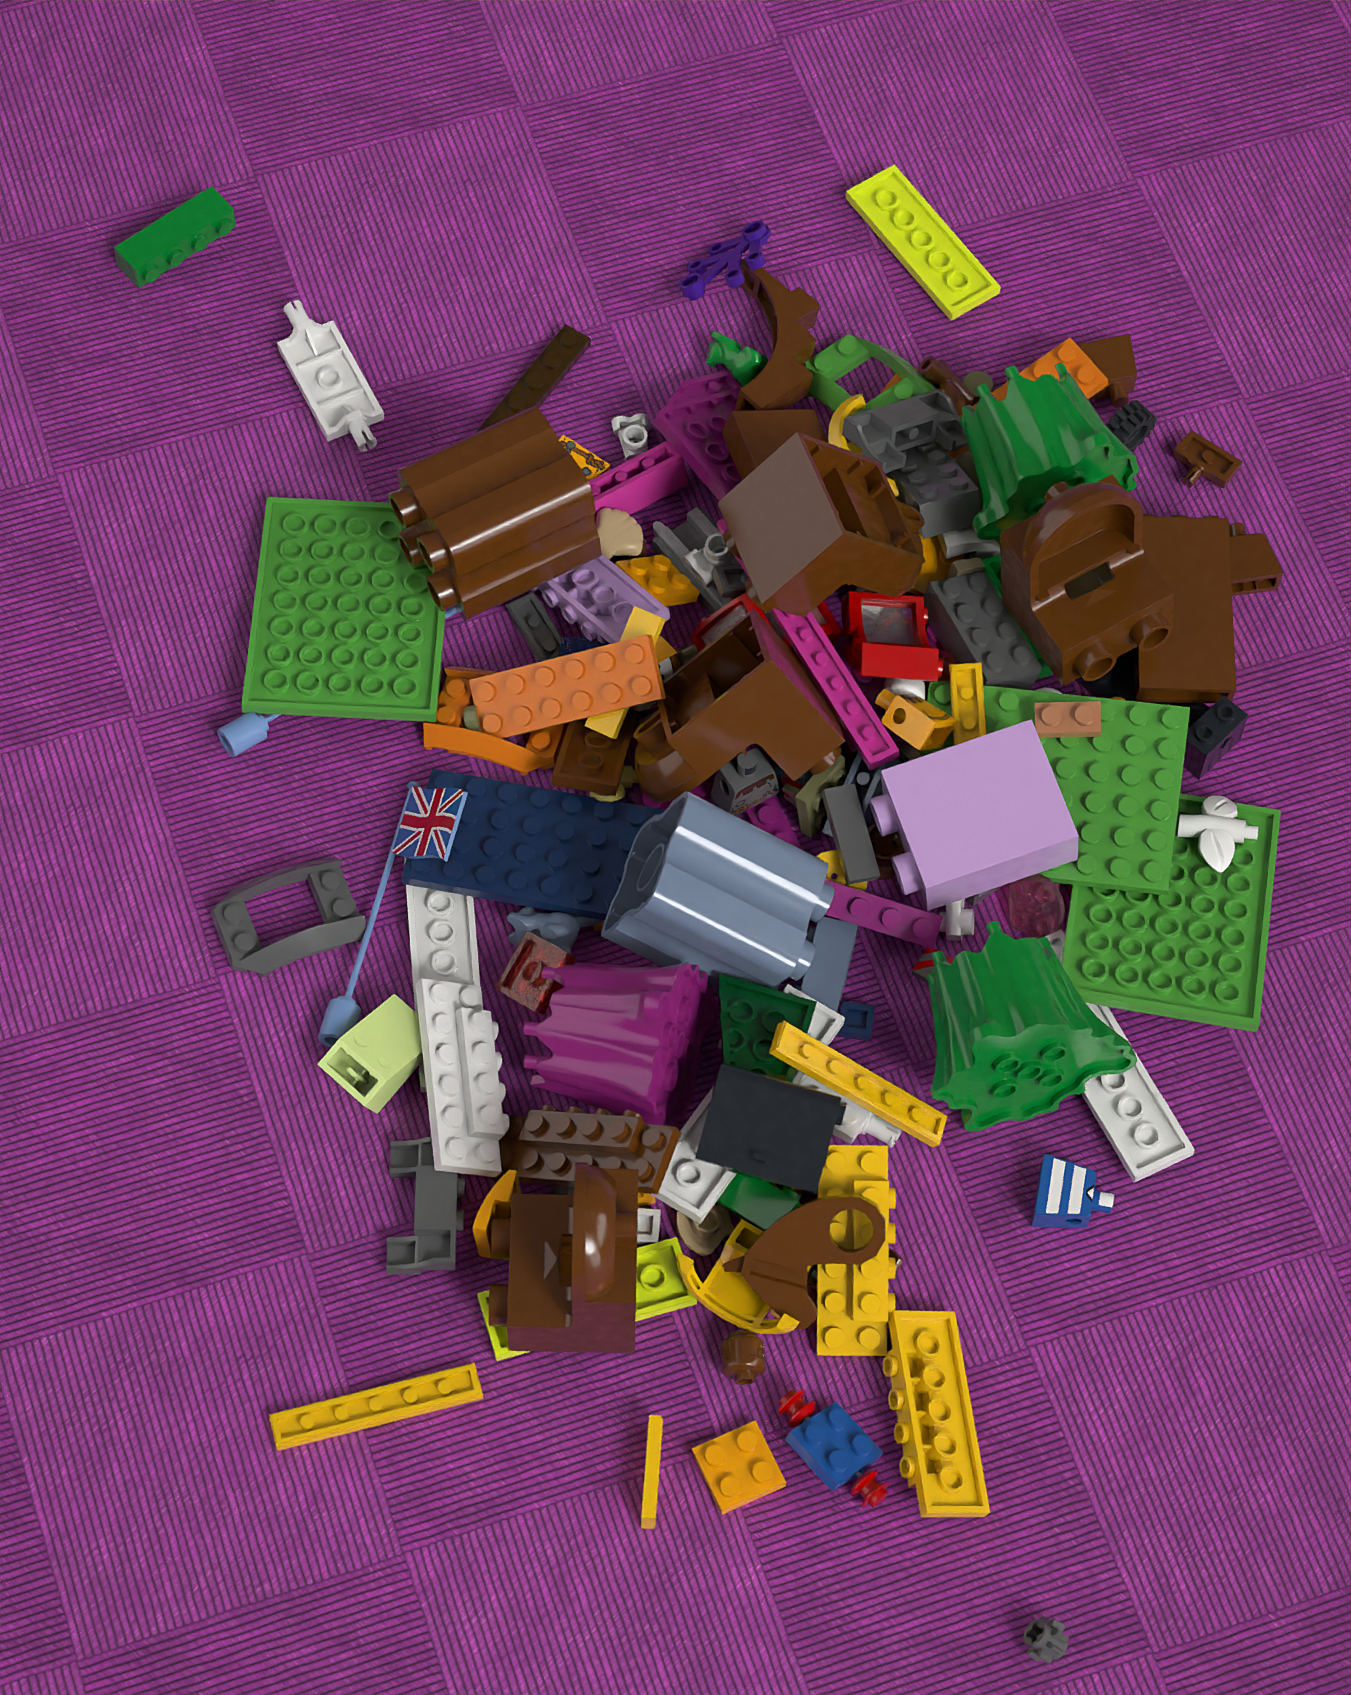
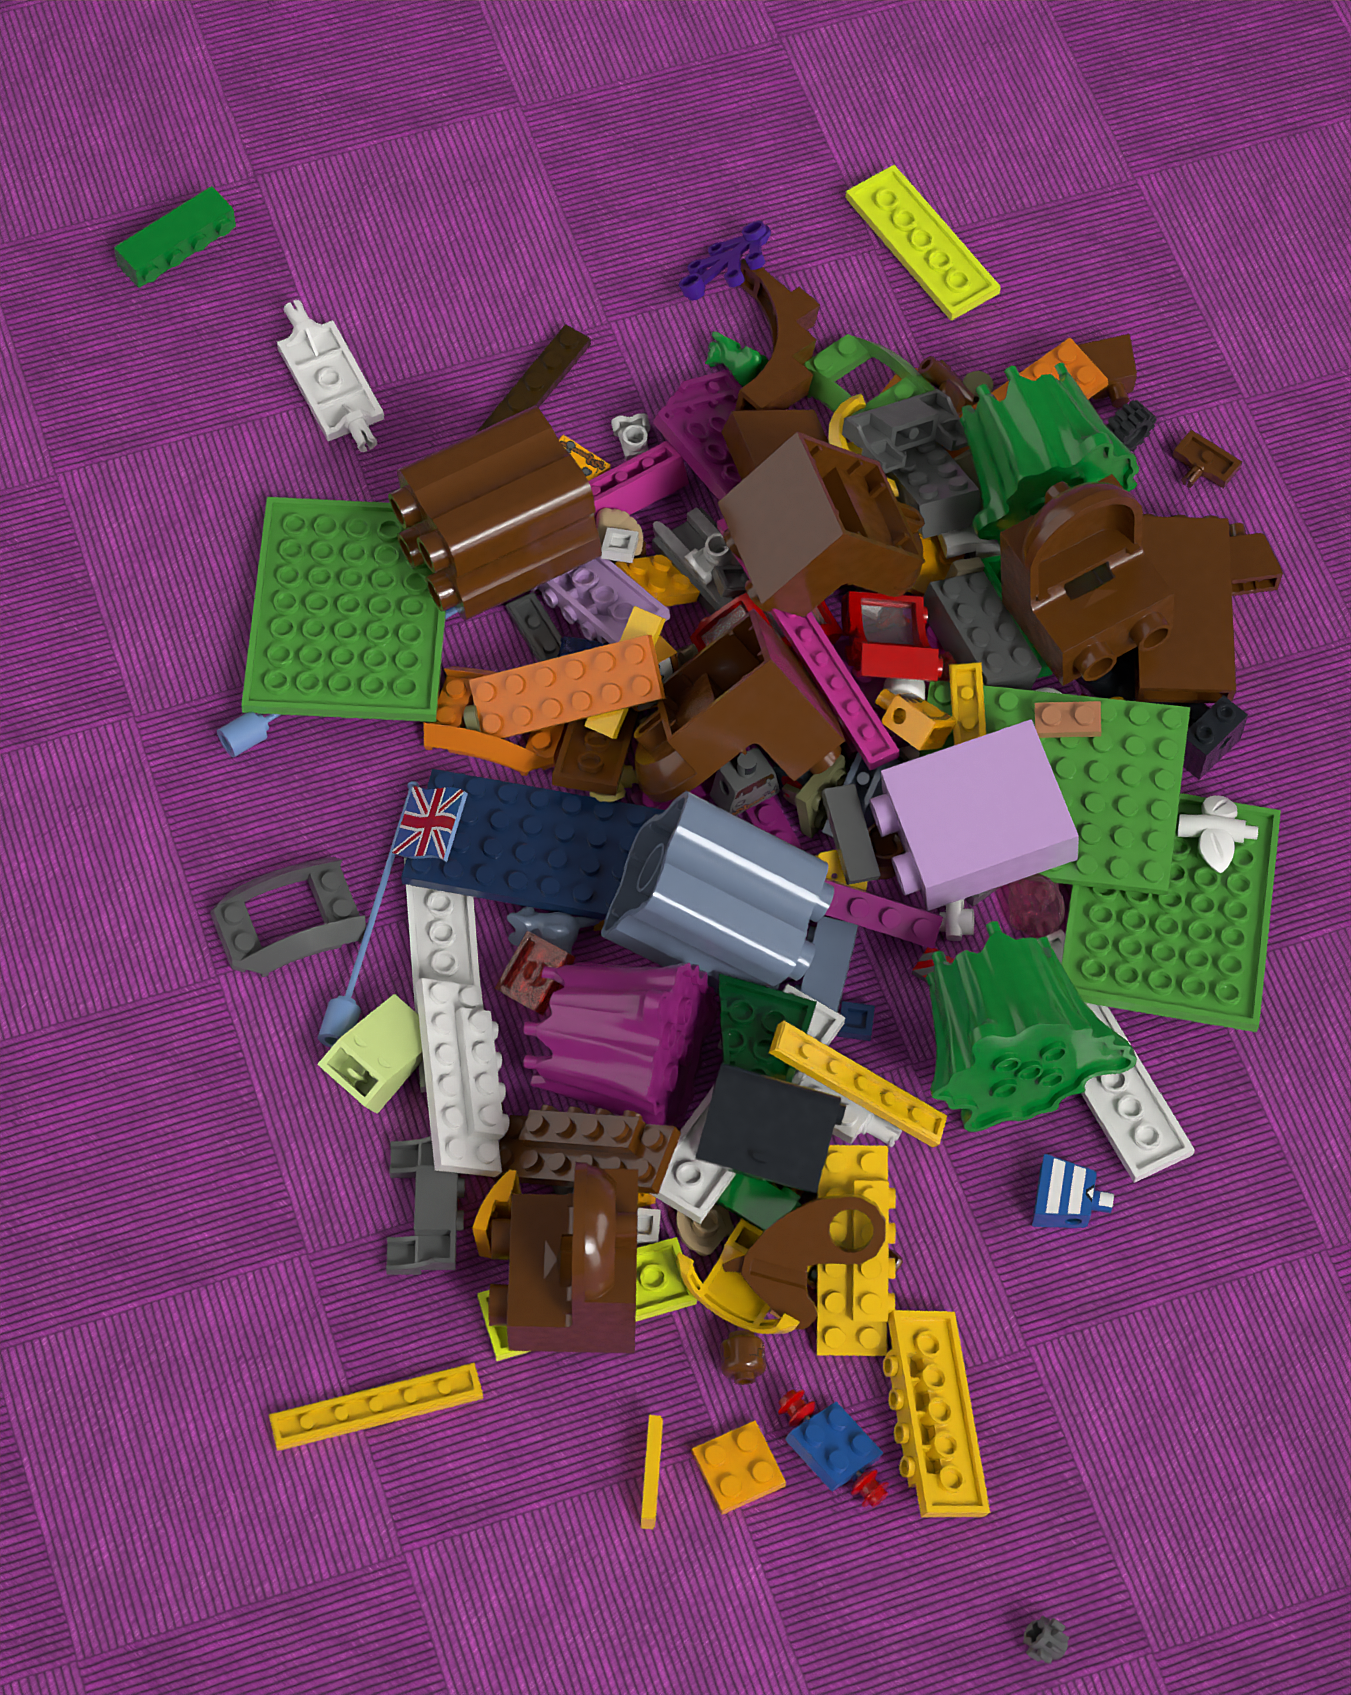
none -> white tile [601,527,638,563]

